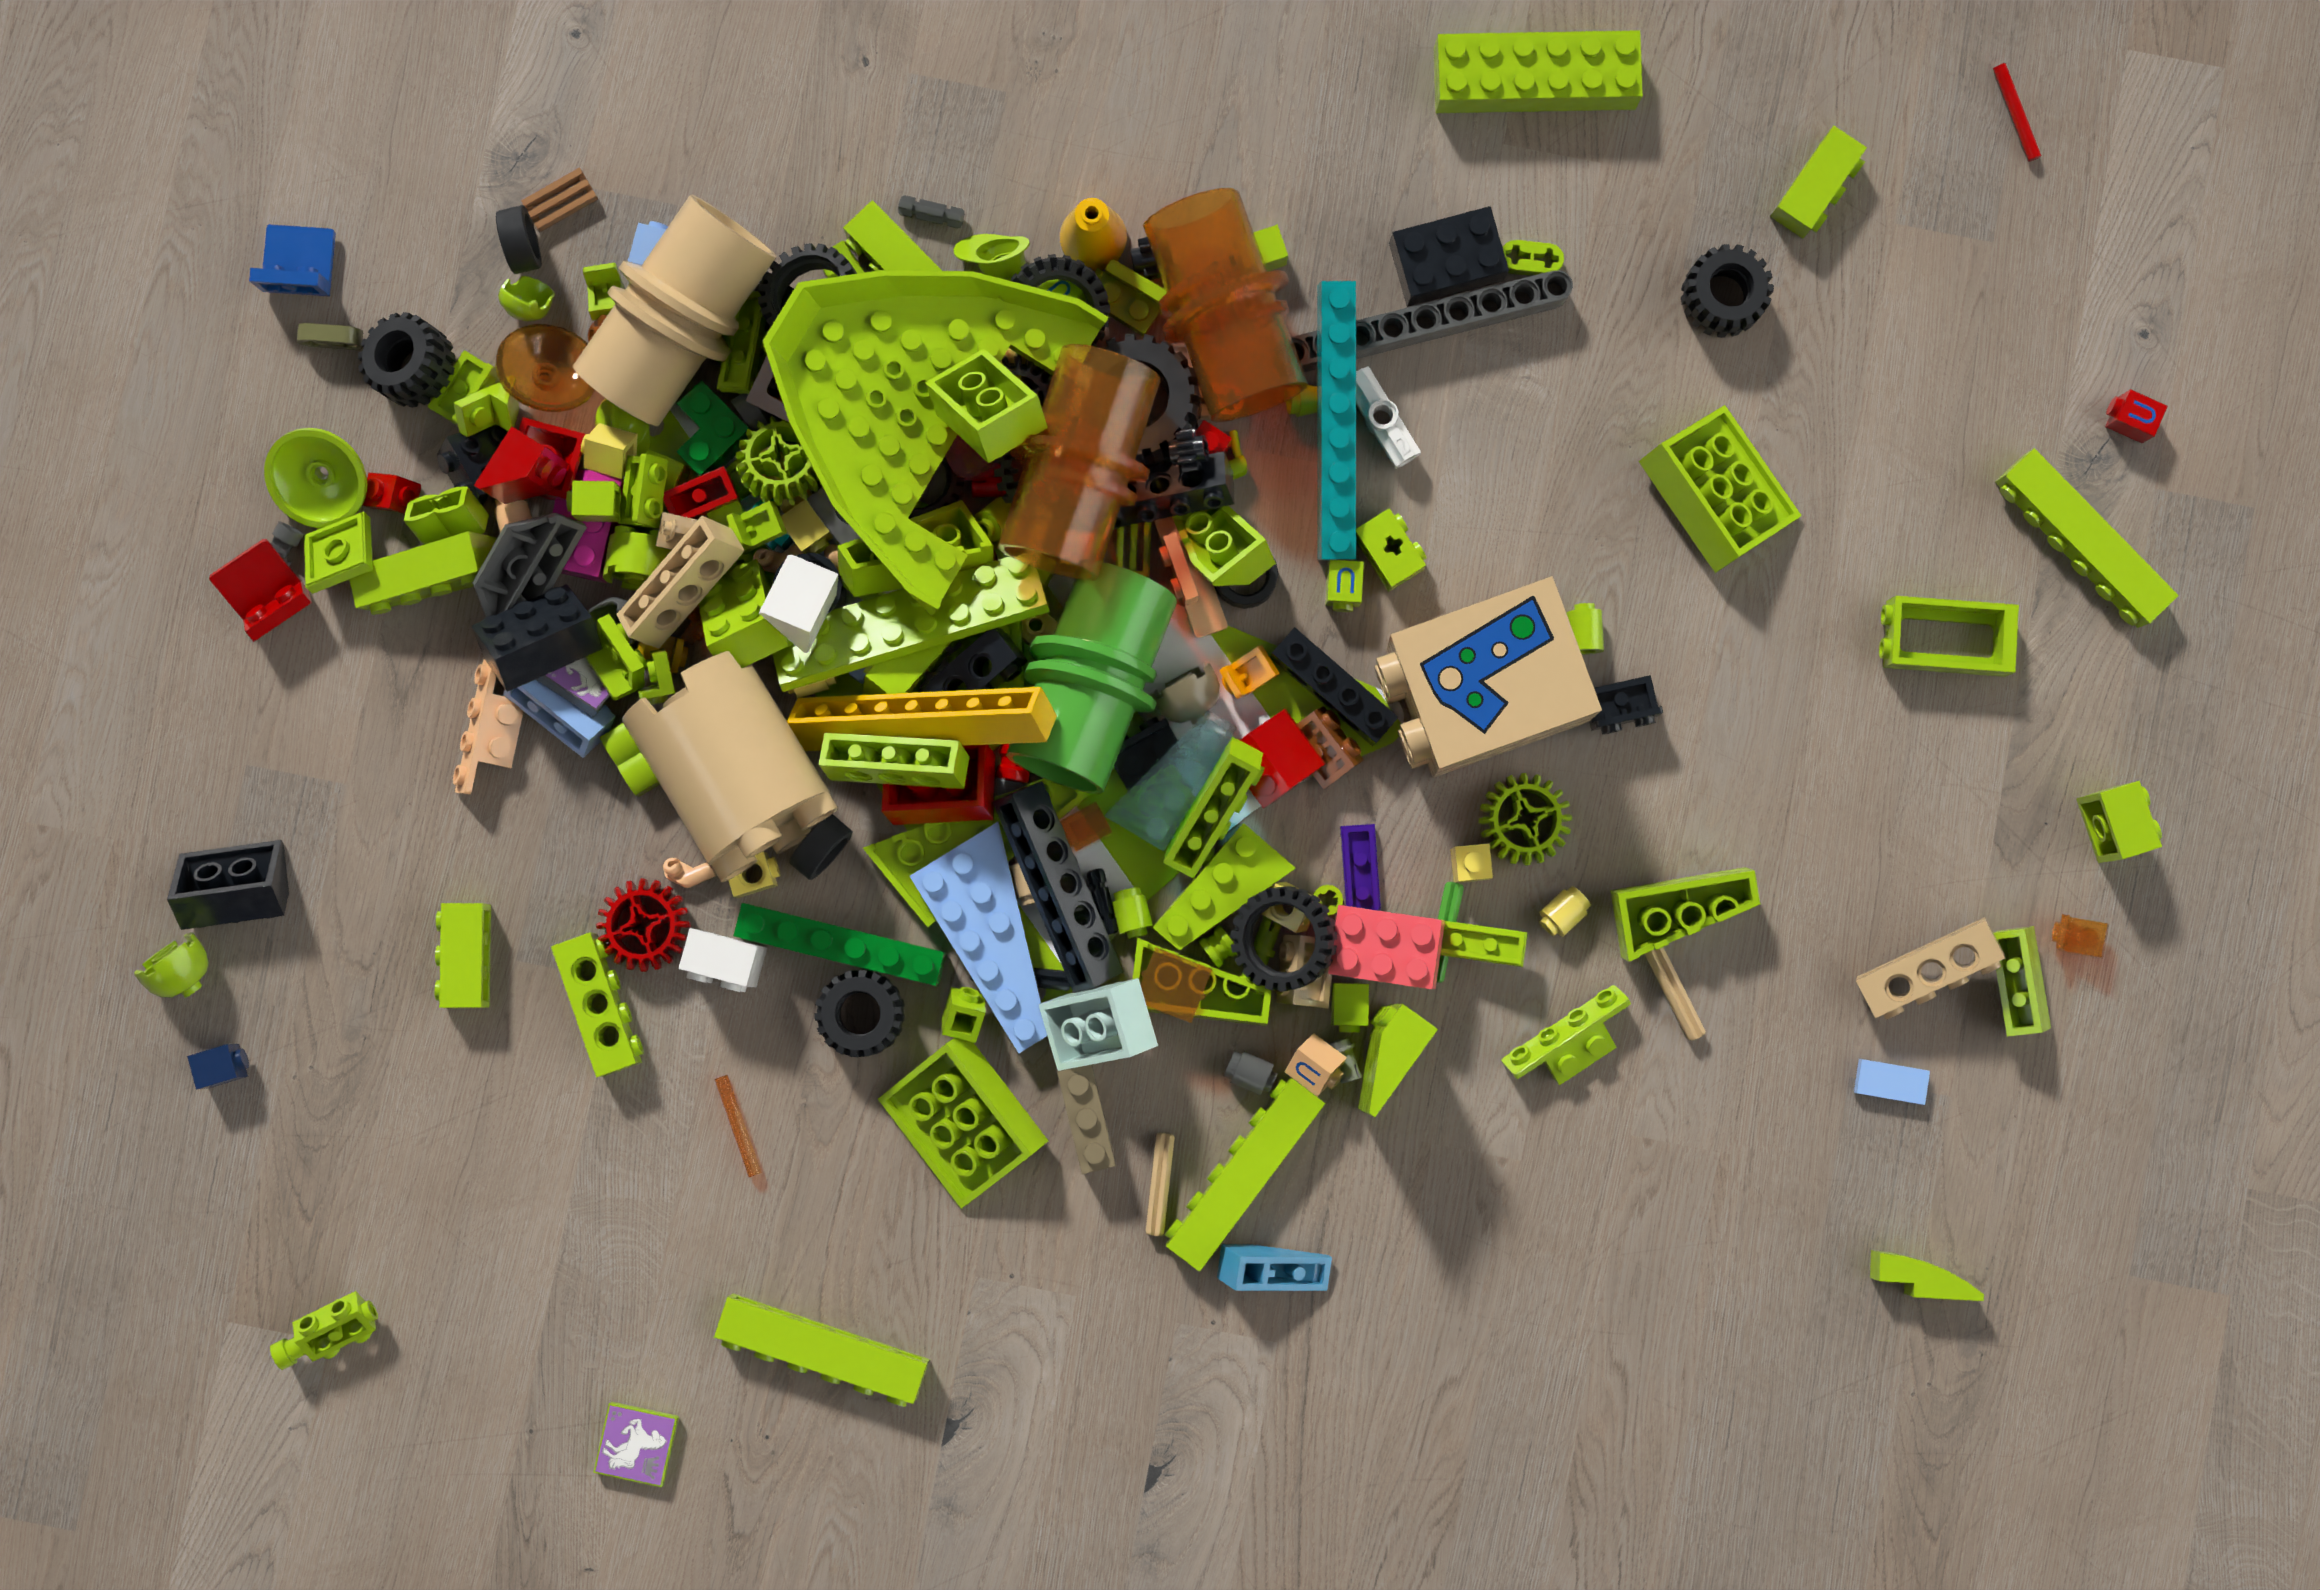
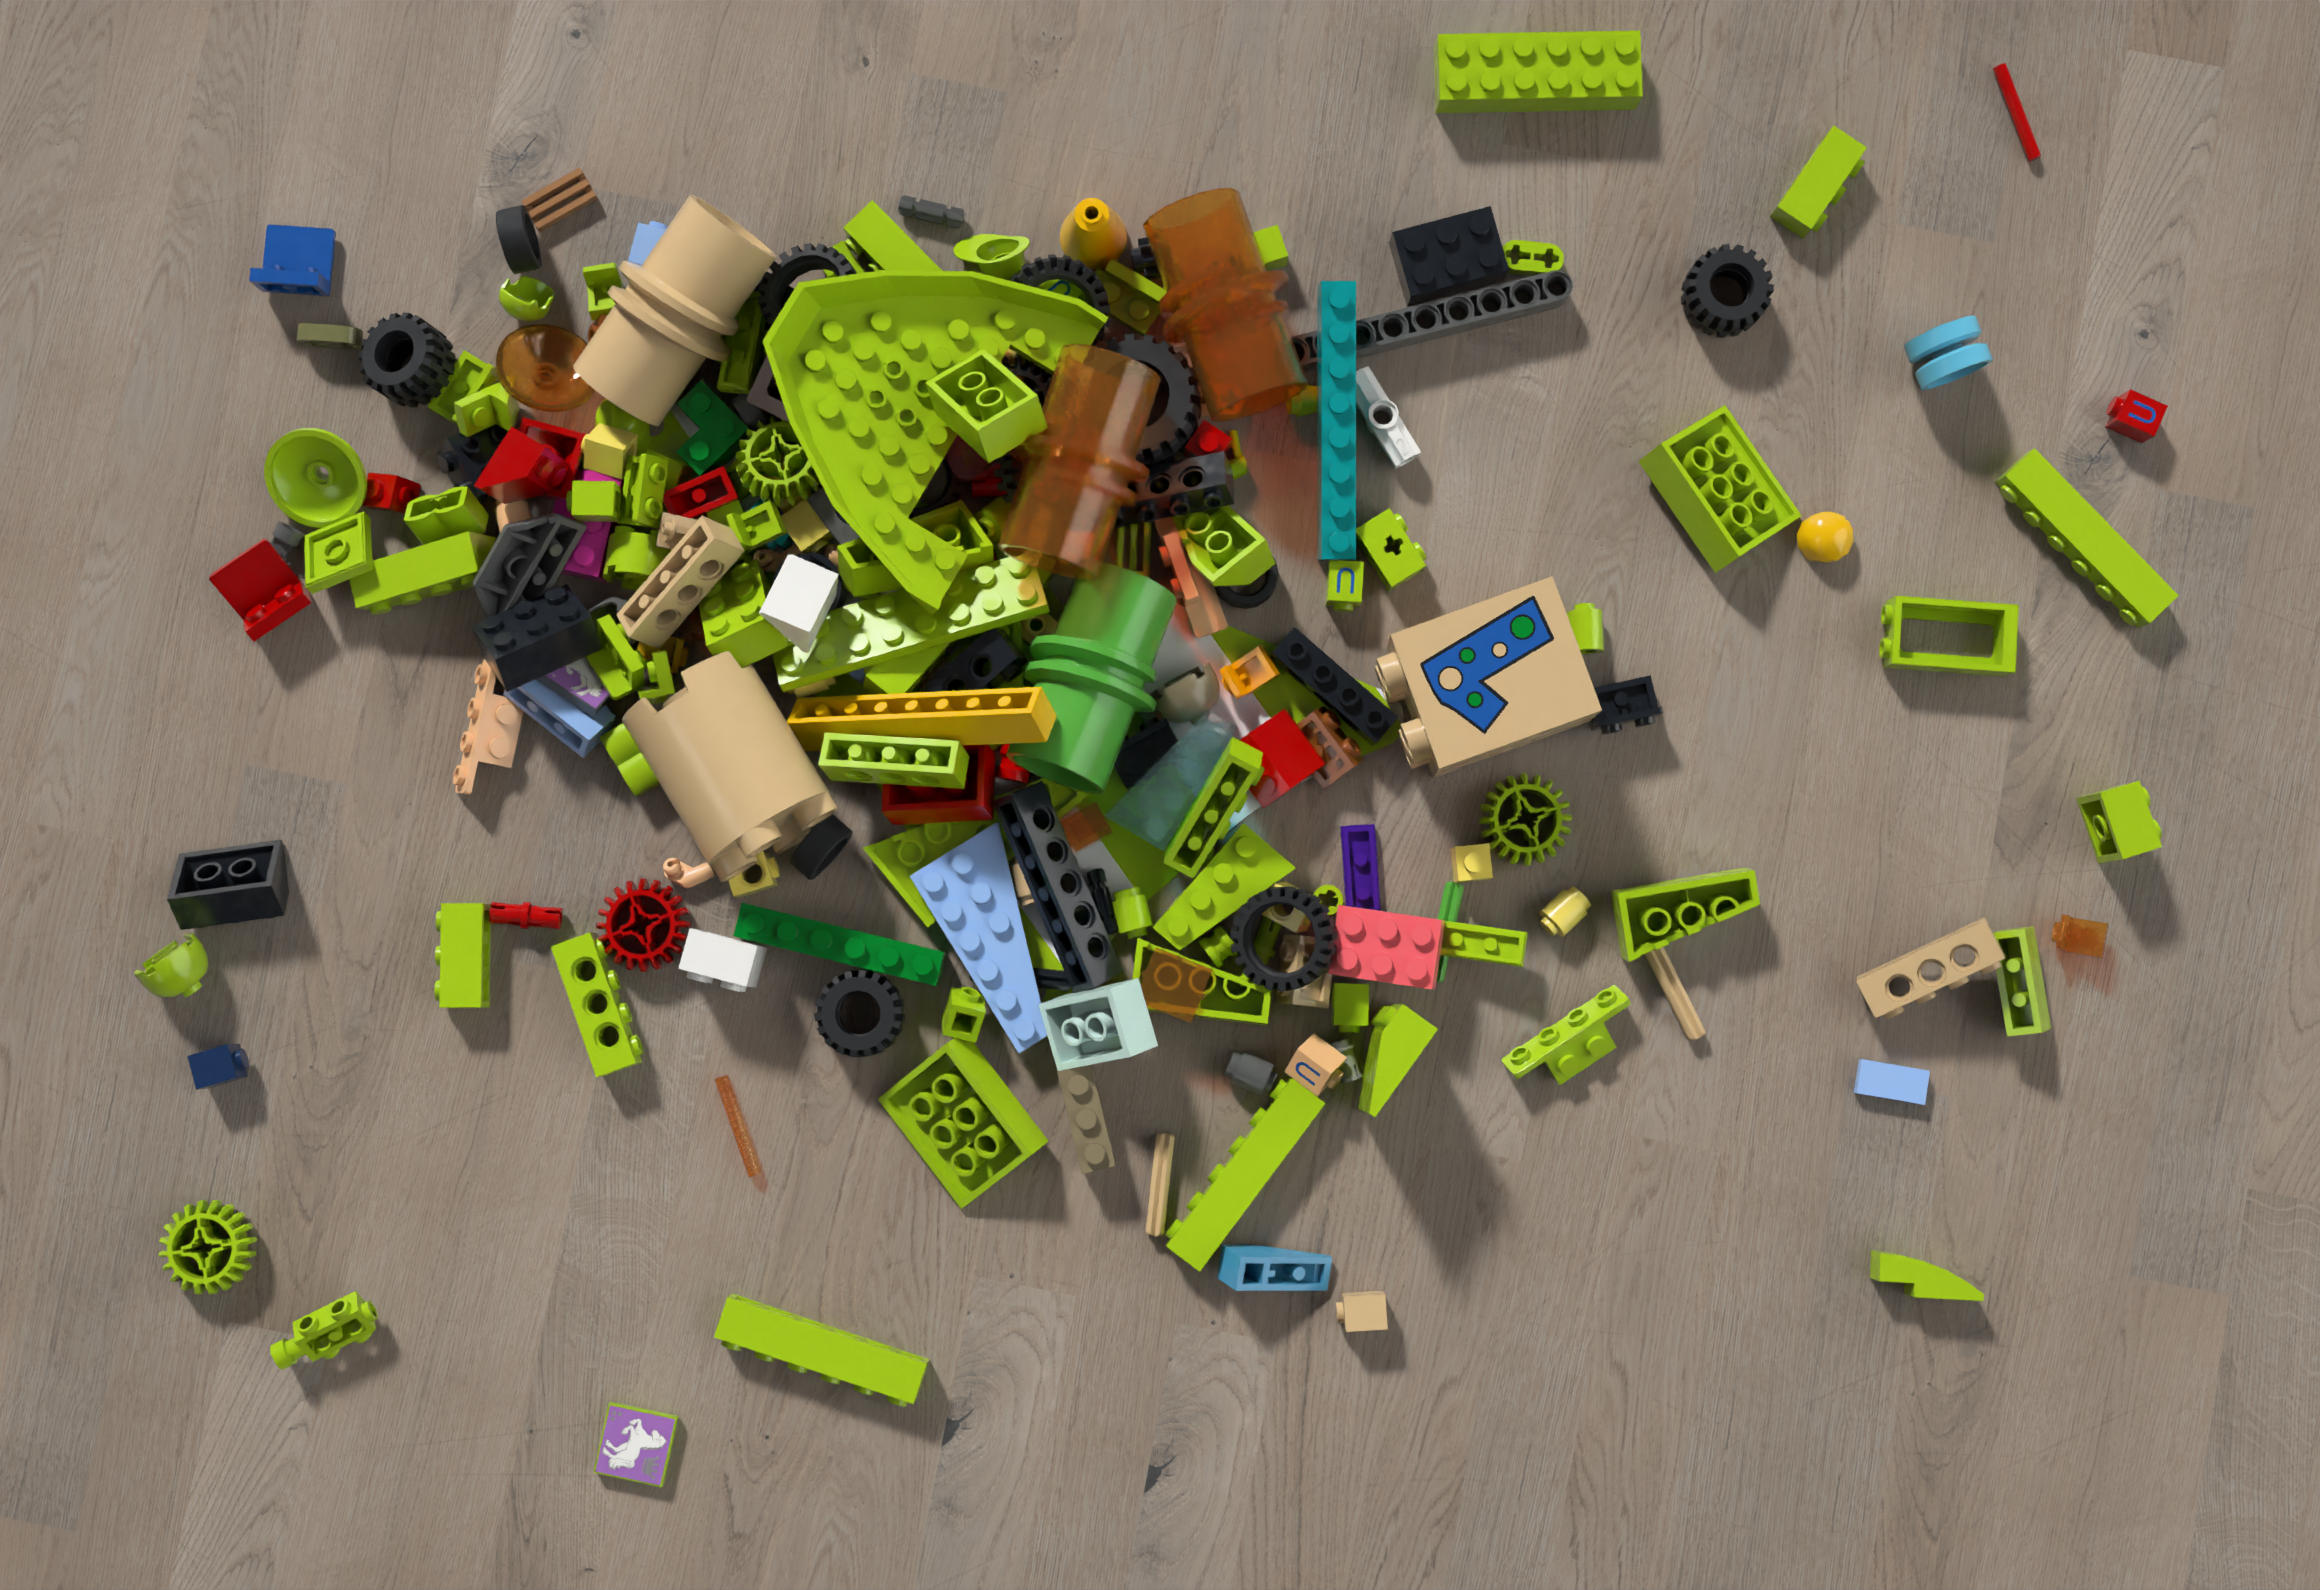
black gear [1169,428,1209,473] -> none
none -> lime gear [158,1200,257,1295]
none -> red pin [489,901,563,930]
none -> tan brick [1335,1291,1388,1332]
none -> yellow hair [1797,511,1854,563]
none -> medium azure wheel [1904,315,1993,391]

